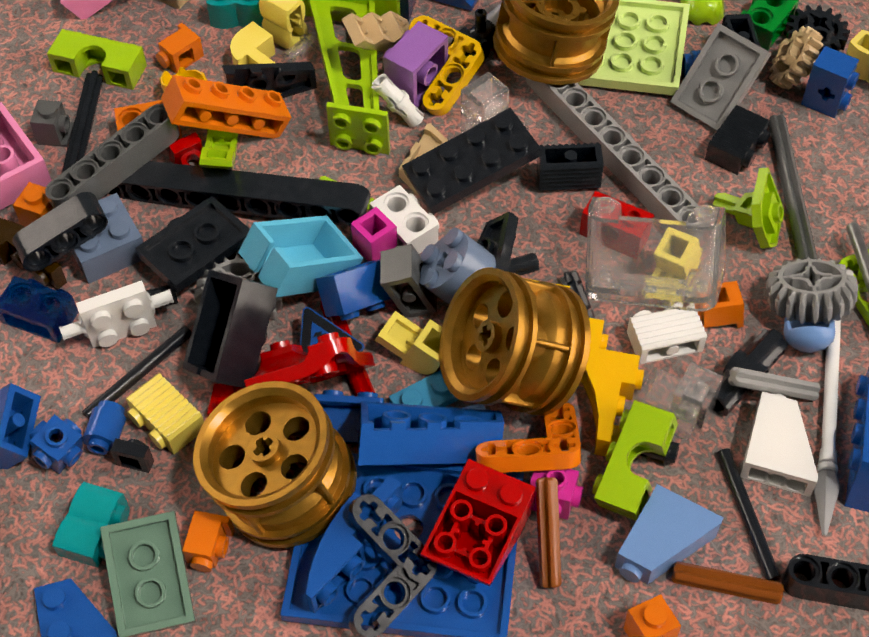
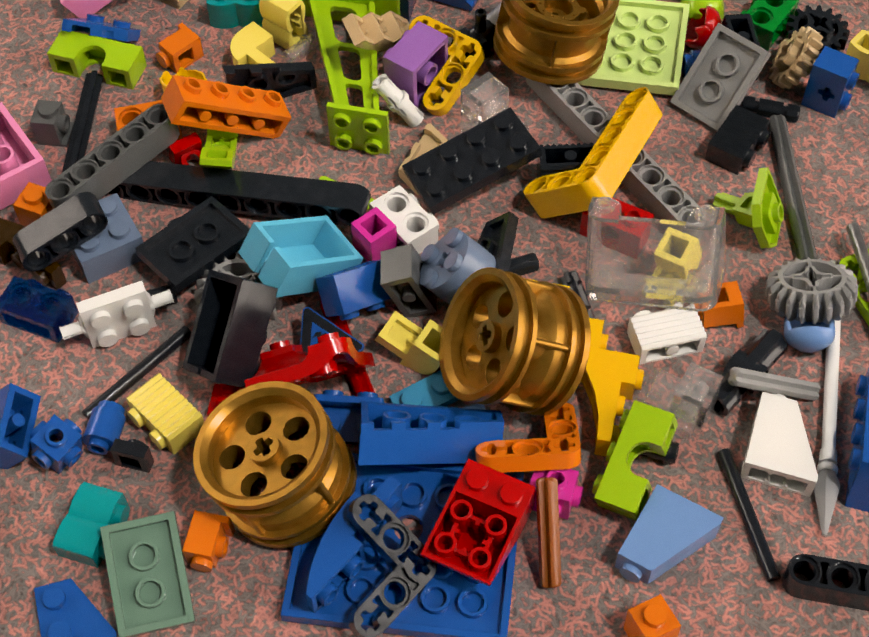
dark orange axle [672,561,784,604] -> none
none -> blue wing [62,14,141,42]
none -> yellow beam [523,87,663,218]
none -> red hair [685,6,722,50]
none -> black axle [740,95,800,123]

